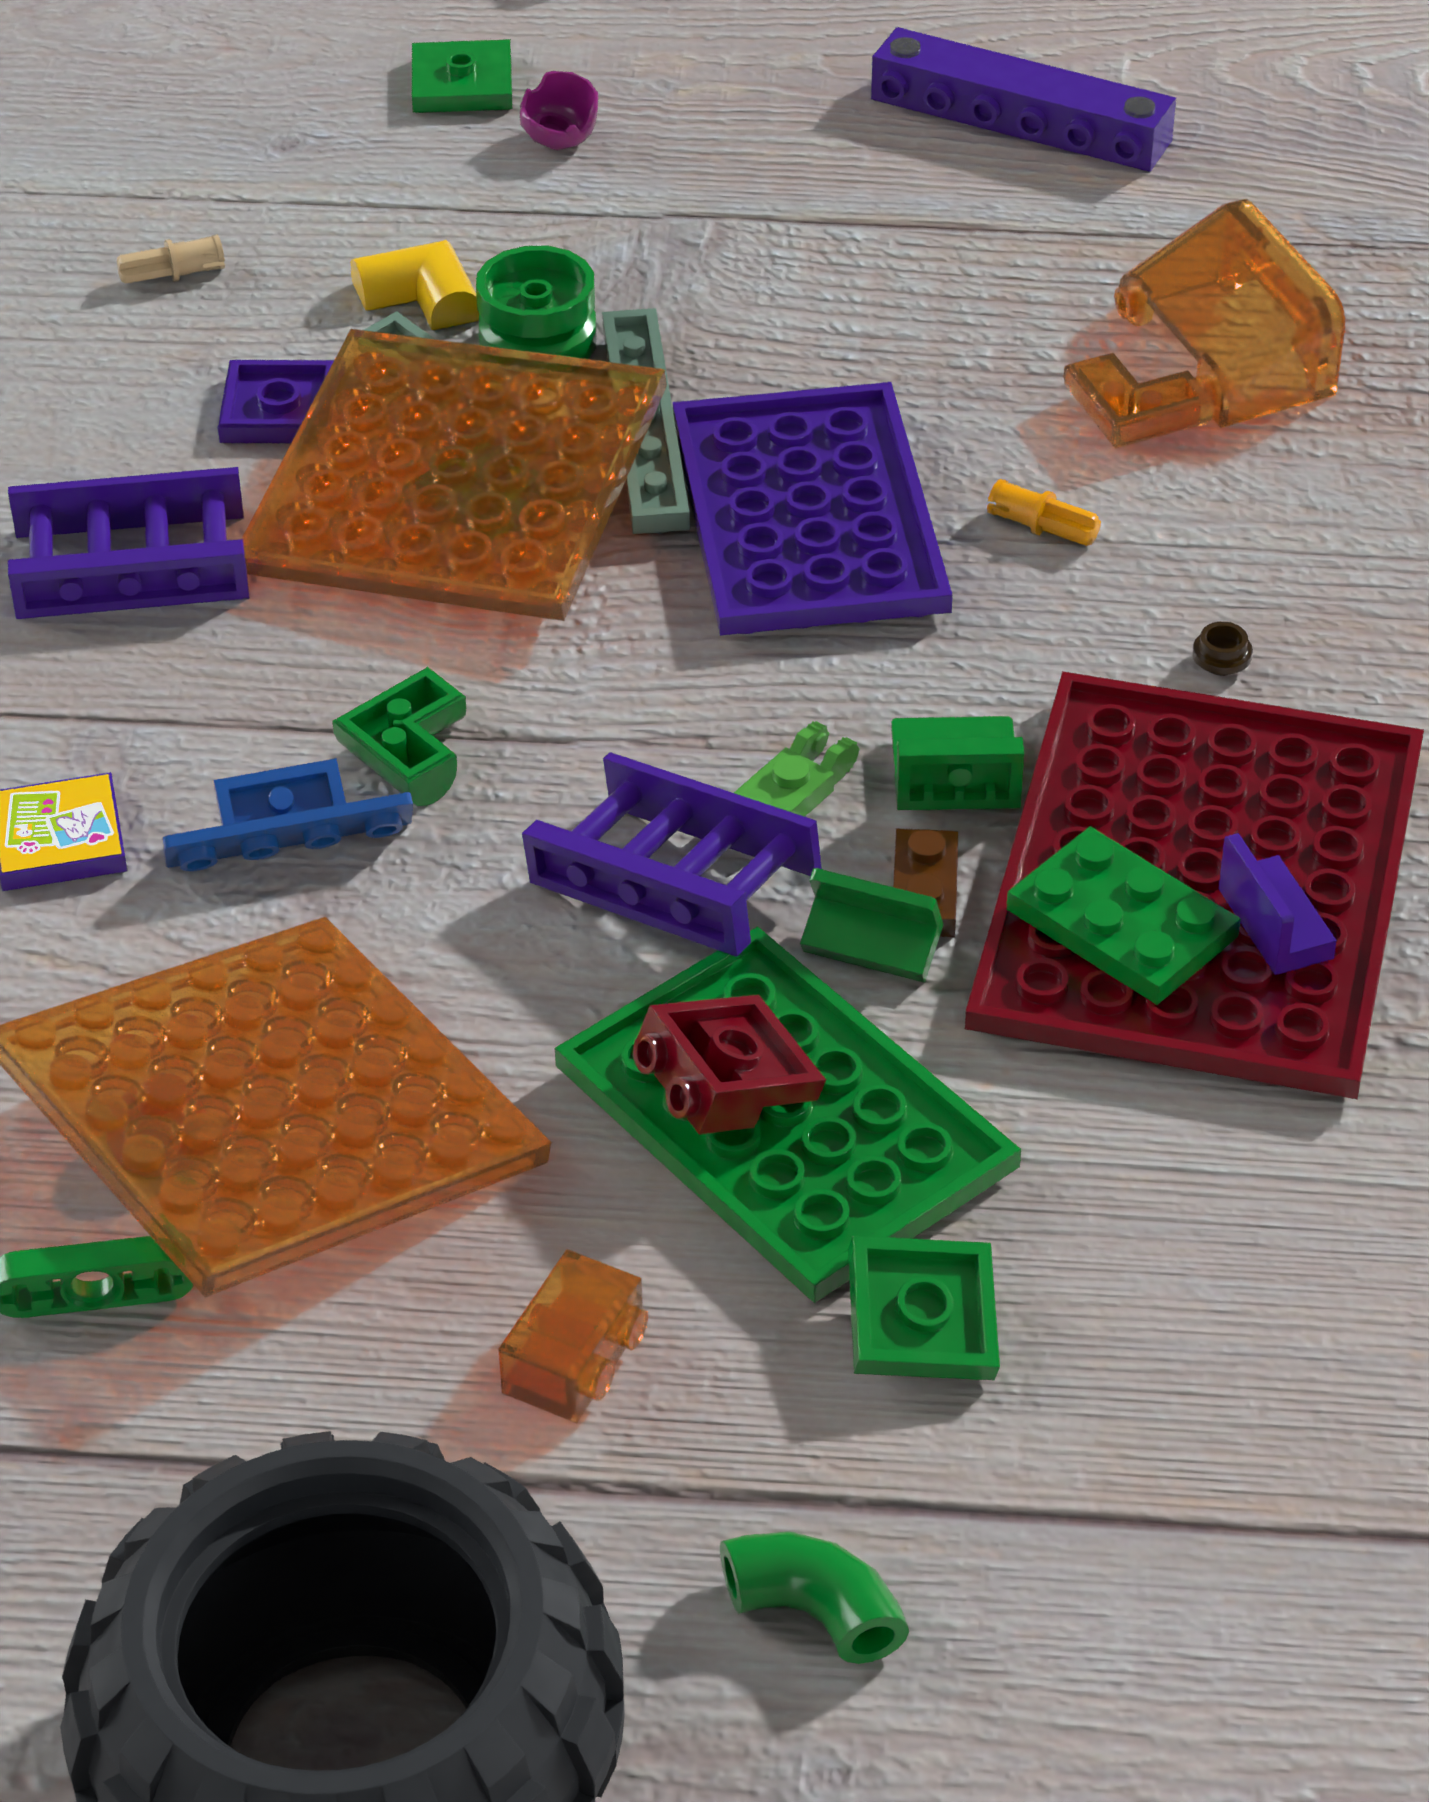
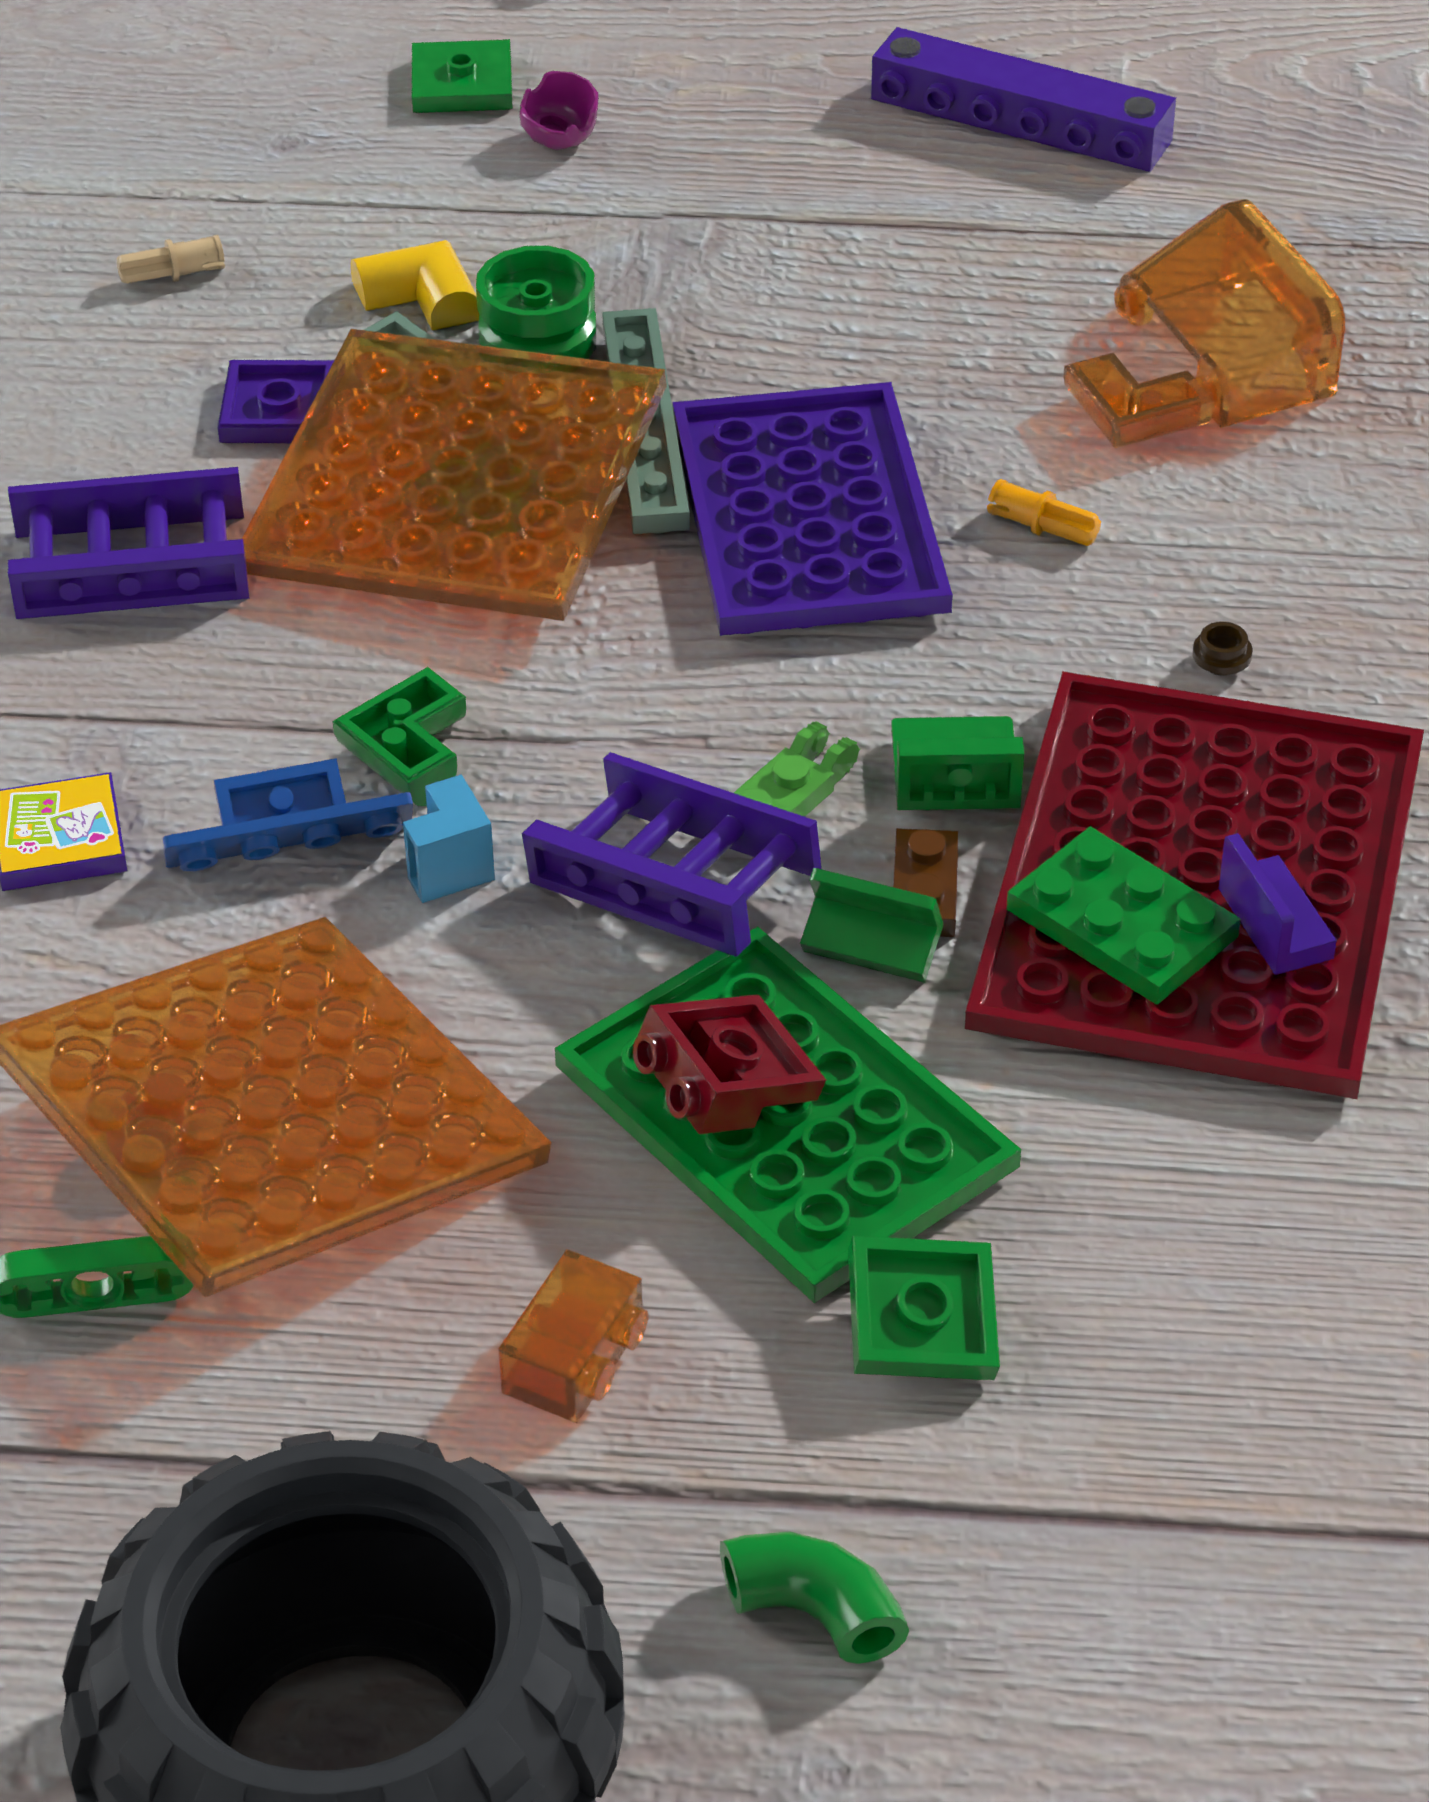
none -> dark azure piece [403,774,495,903]

